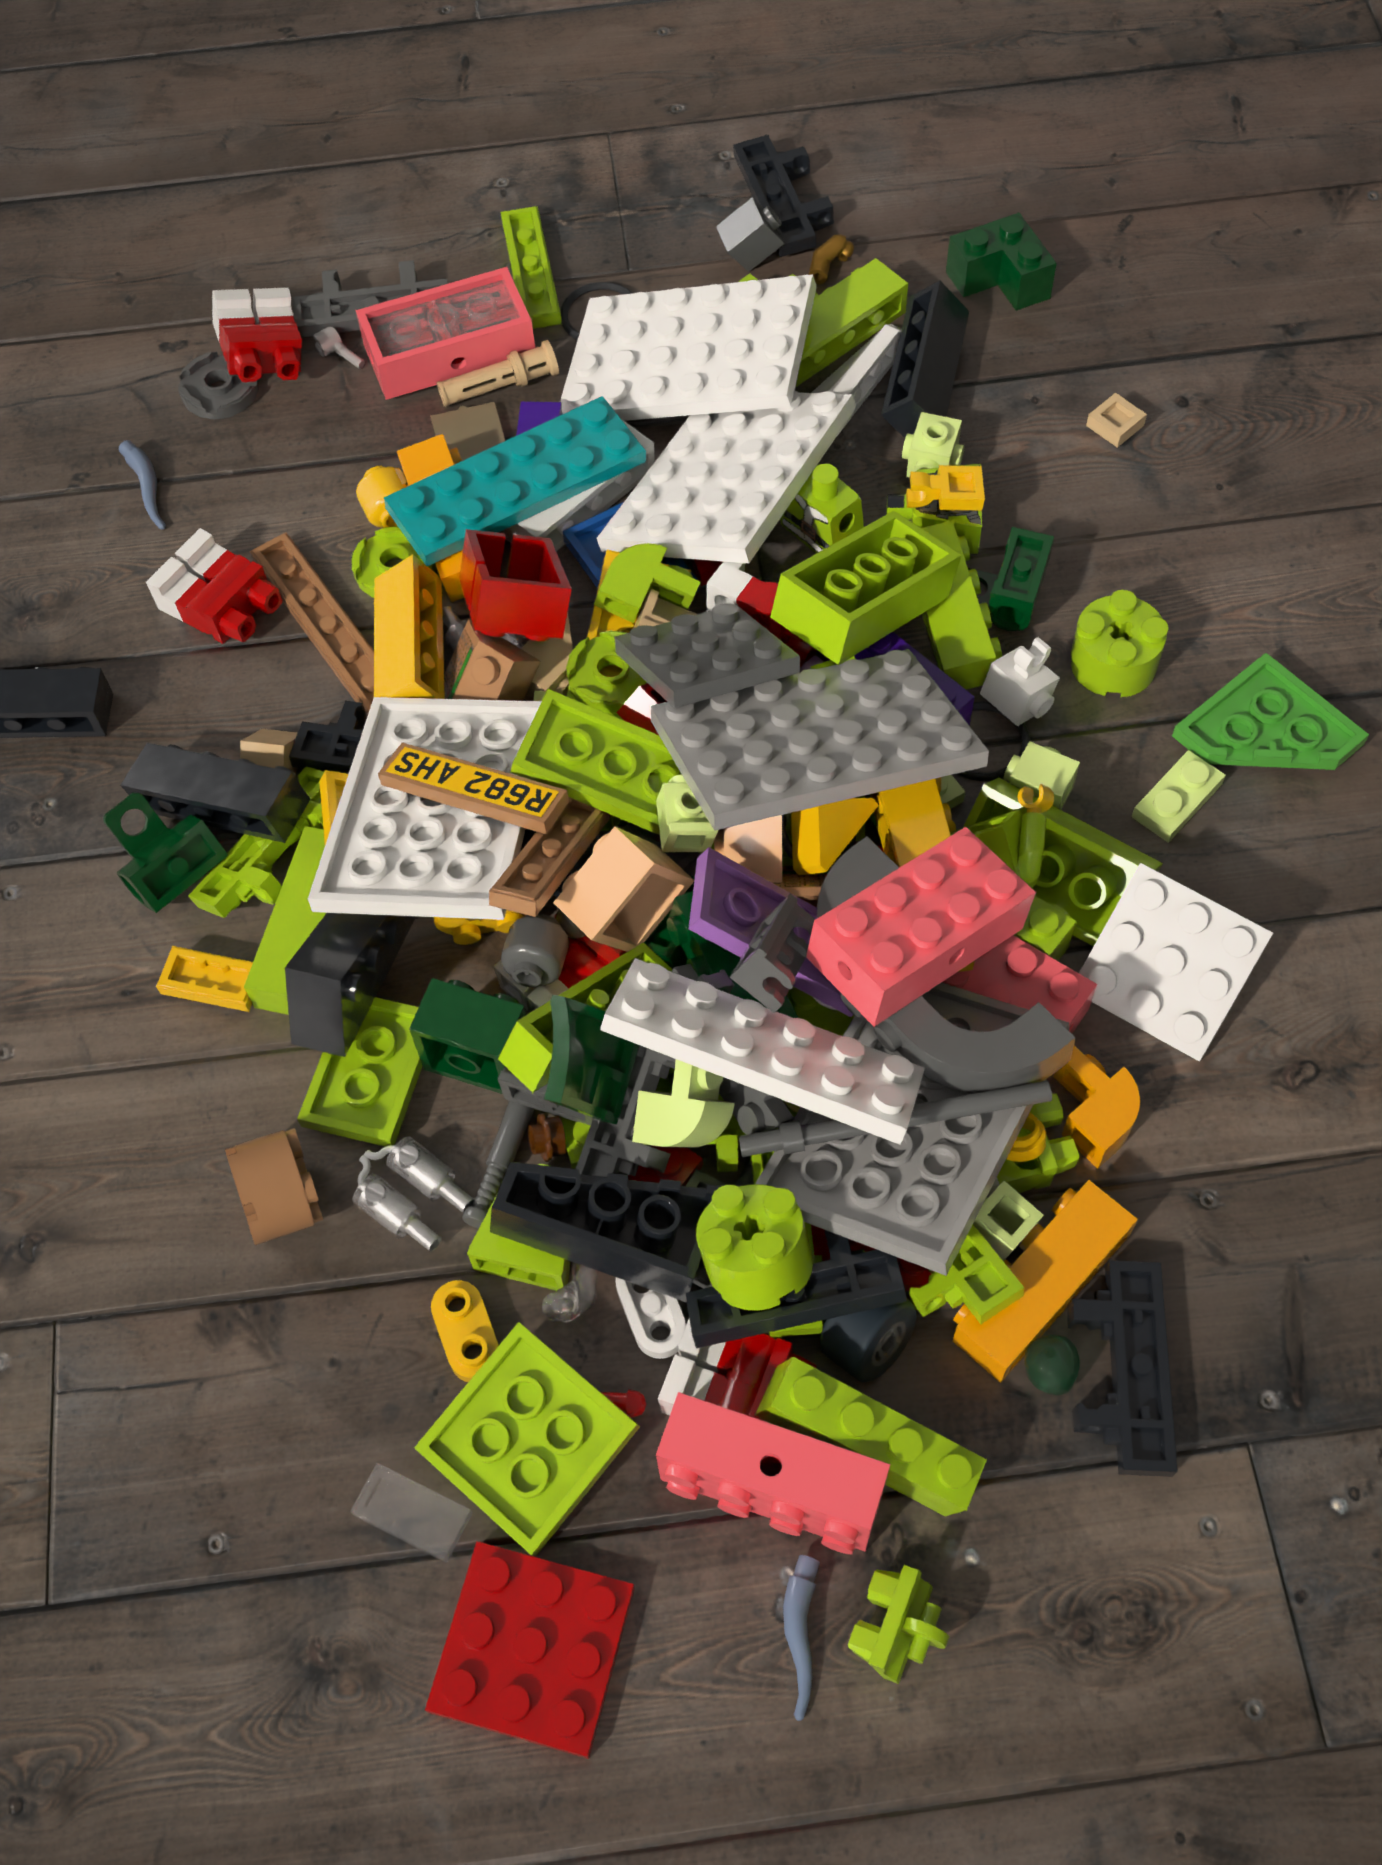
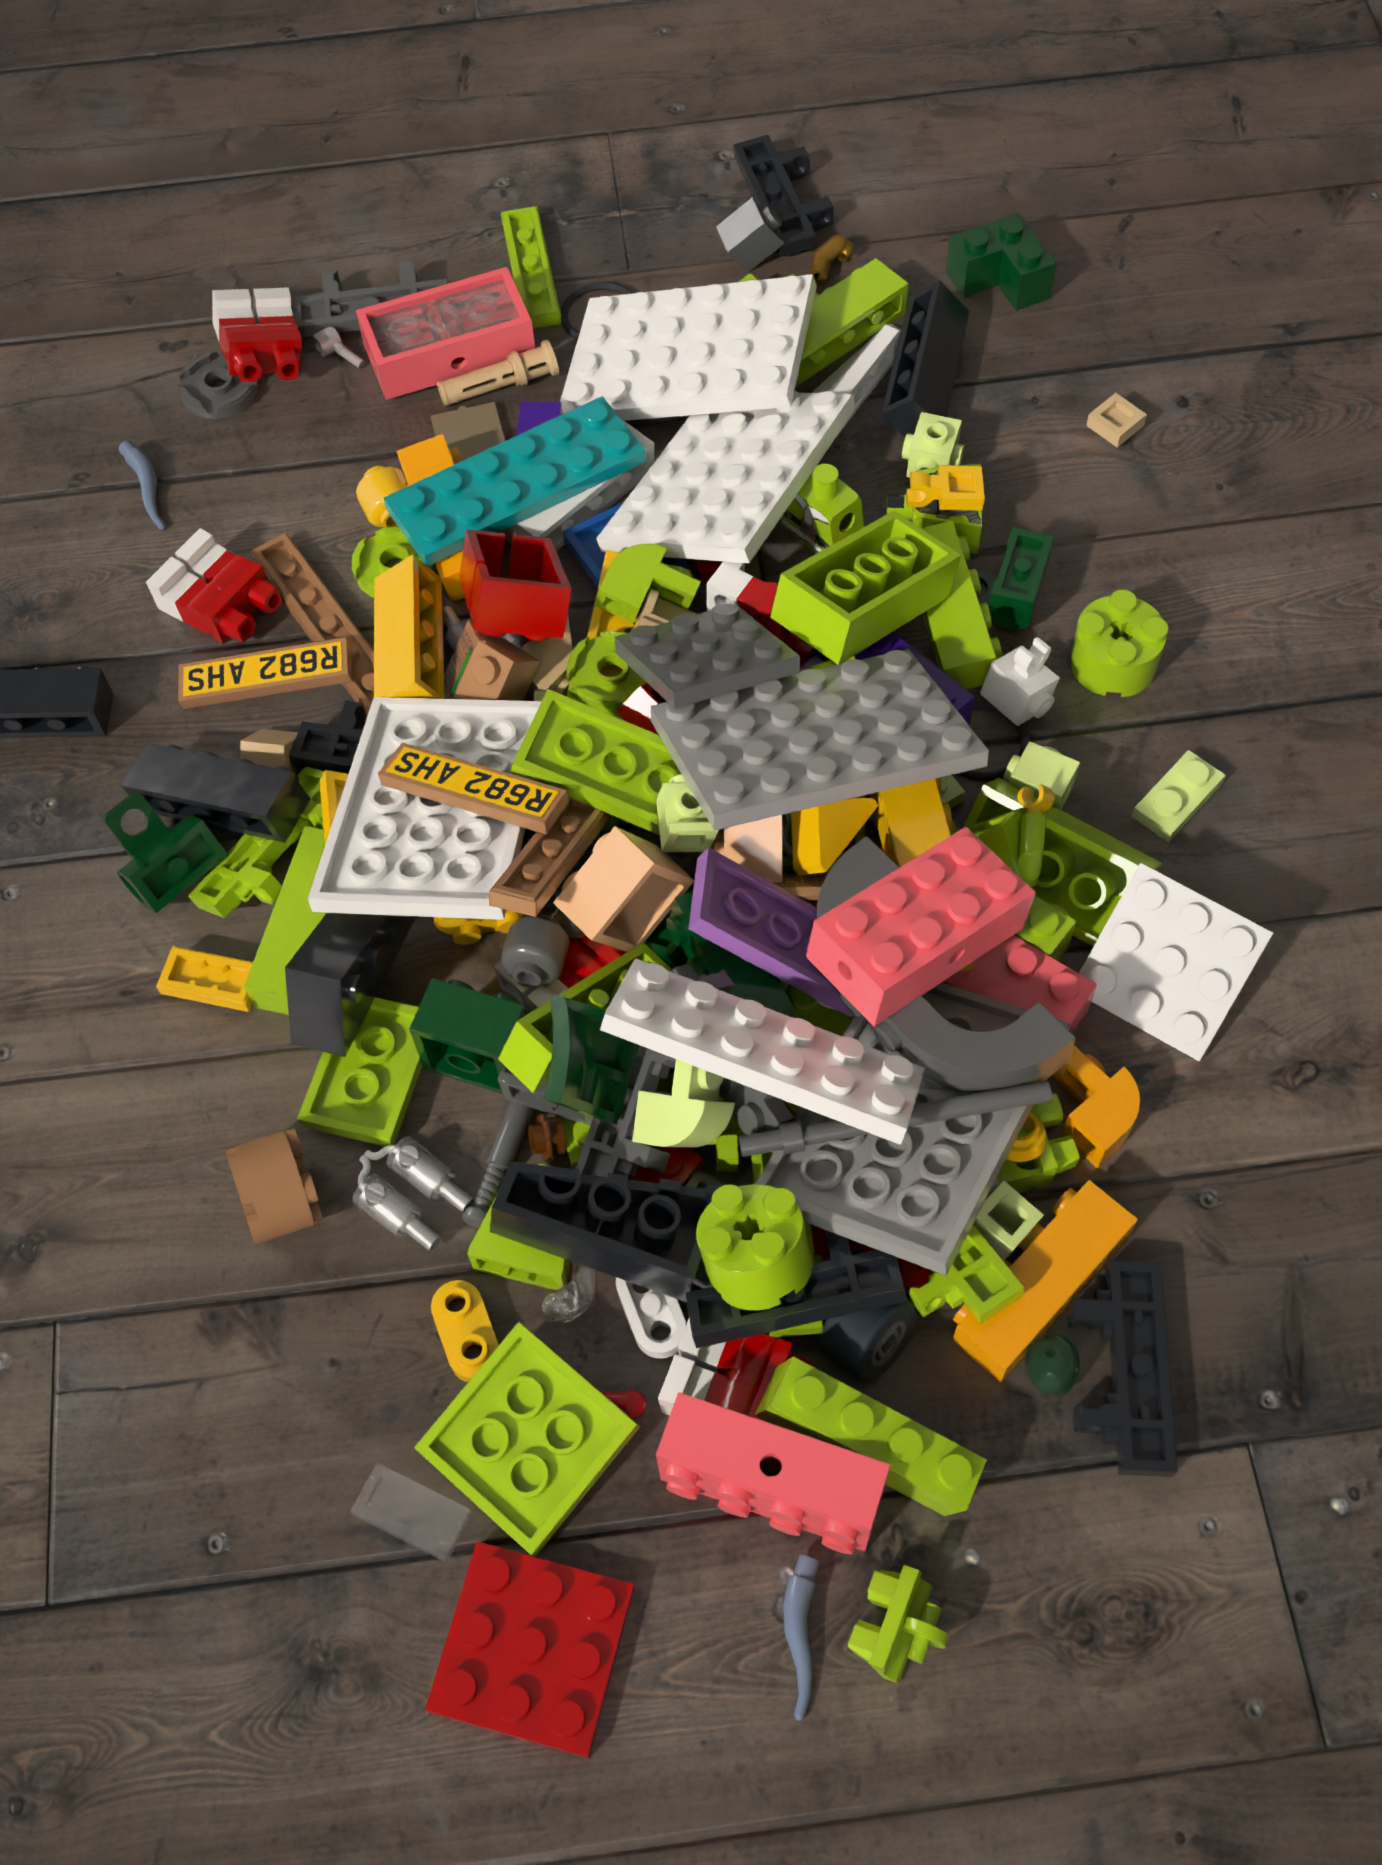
dark grey hinge [730,893,816,1013] -> none
bright green plate [1172,653,1369,770] -> none
none -> tile [178,637,352,709]

